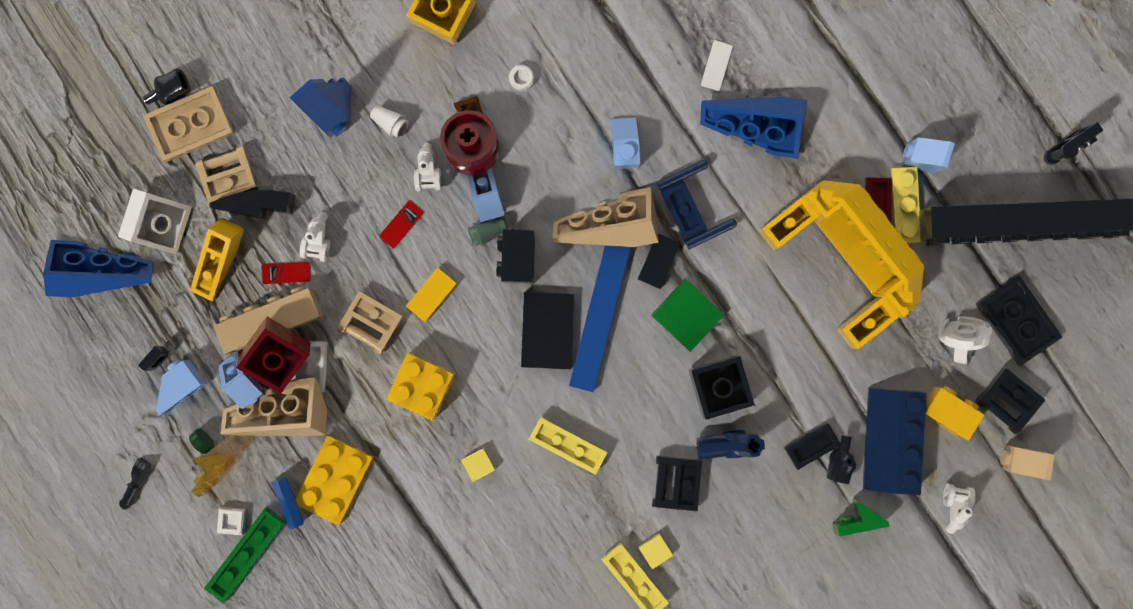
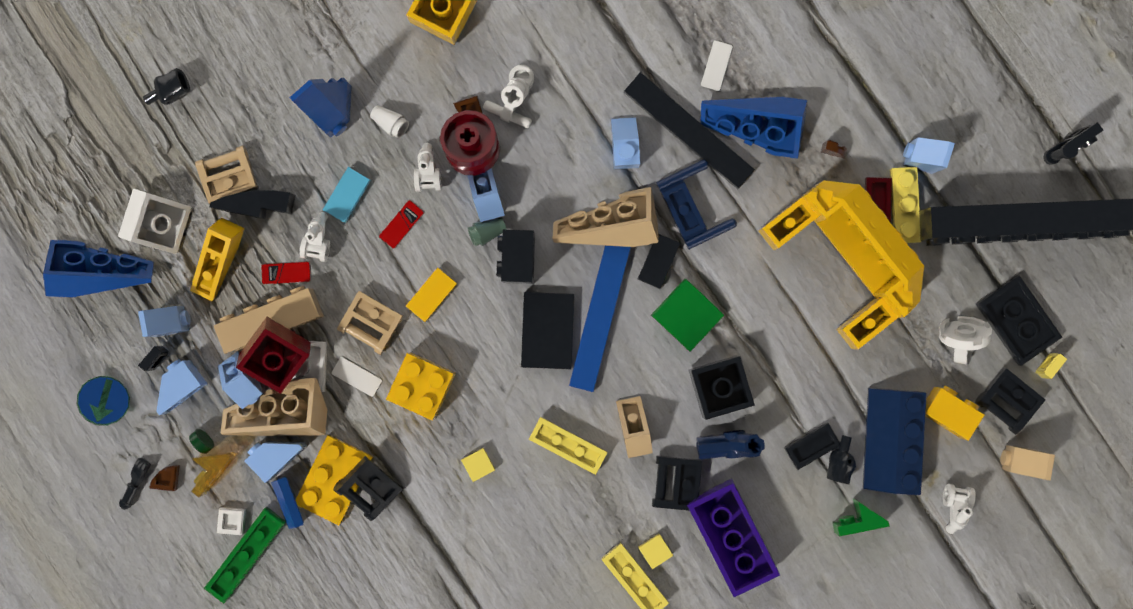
tan plate [143,86,235,163] -> none
none -> blue piece [76,376,130,426]
none -> light blue slope [138,306,190,337]
none -> reddish brown tile [149,465,180,491]
none -> light blue slope [245,441,307,483]
none -> medium azure tile [323,167,371,223]
none -> white sticker [332,357,382,397]
none -> black plate [333,456,403,521]
none -> white piece [483,77,532,128]
none -> tan slope [616,396,653,458]
none -> black tile [624,72,755,190]
none -> dark purple slope [687,478,780,597]
none -> reddish brown tile [820,140,847,159]
none -> light yellow tile [1035,353,1067,379]

